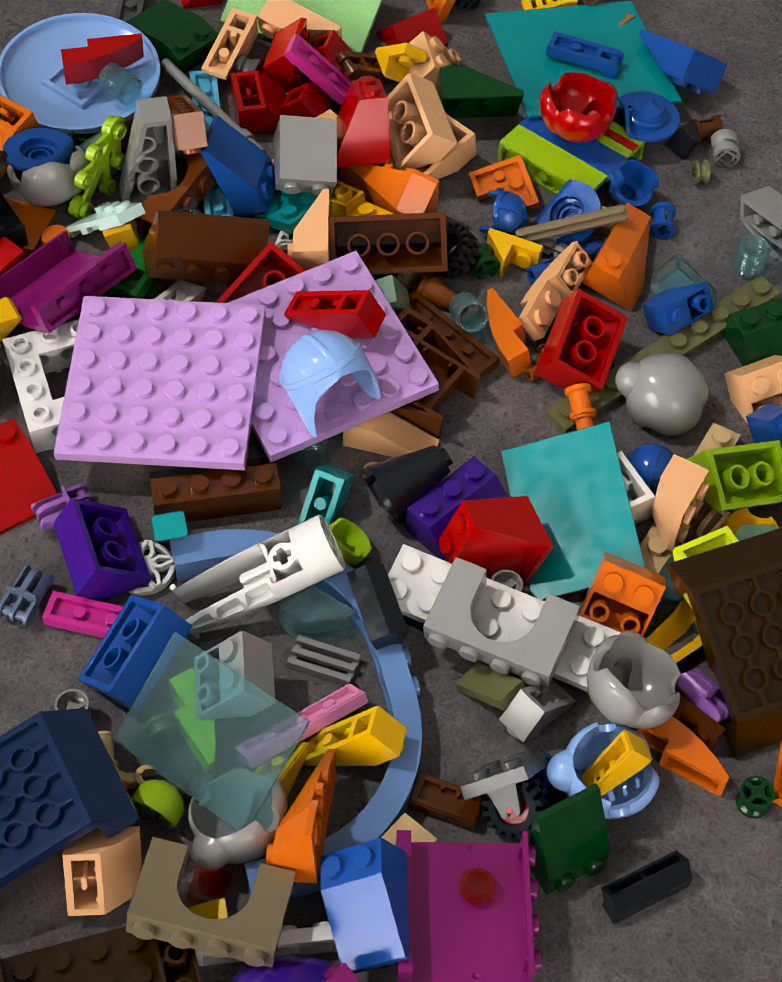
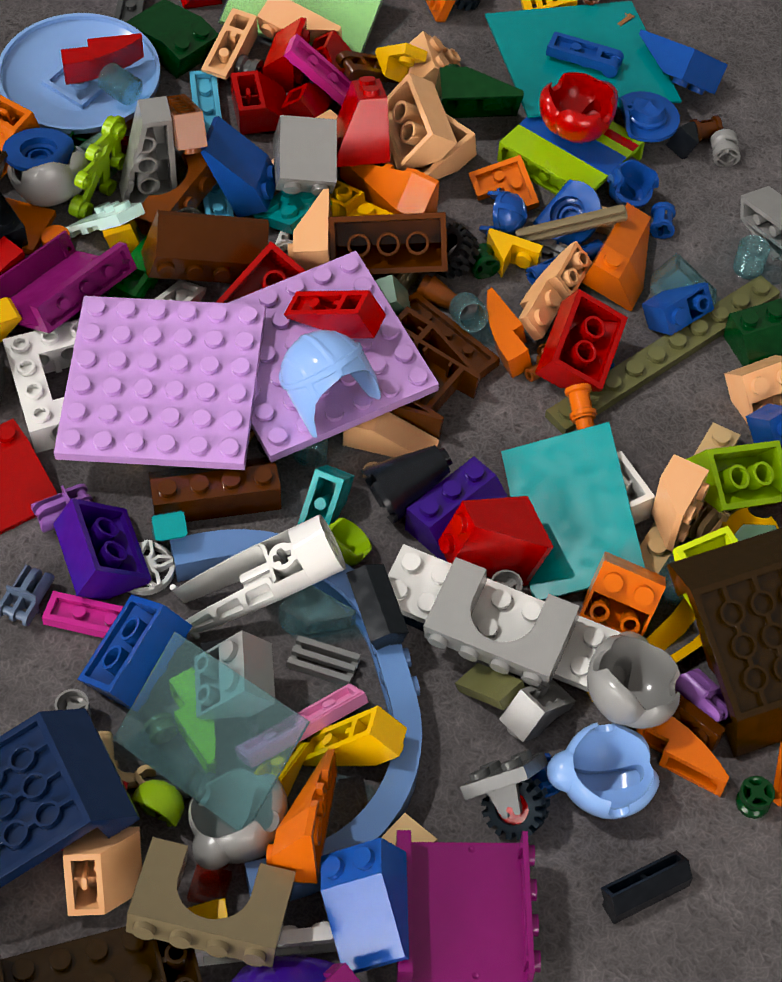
light grey bar [160,58,266,153] -> none
red slope [376,7,448,47] -> none
reddish brown plate [408,772,486,830] -> none
clear red plate [459,868,496,905] -> none
dark green slope [528,783,610,895] -> none
yellow slope [581,729,653,796] -> none
light grey piece [615,352,709,436] -> none
blue cap [626,443,674,496] -> none
olive bush [691,159,710,184] -> none

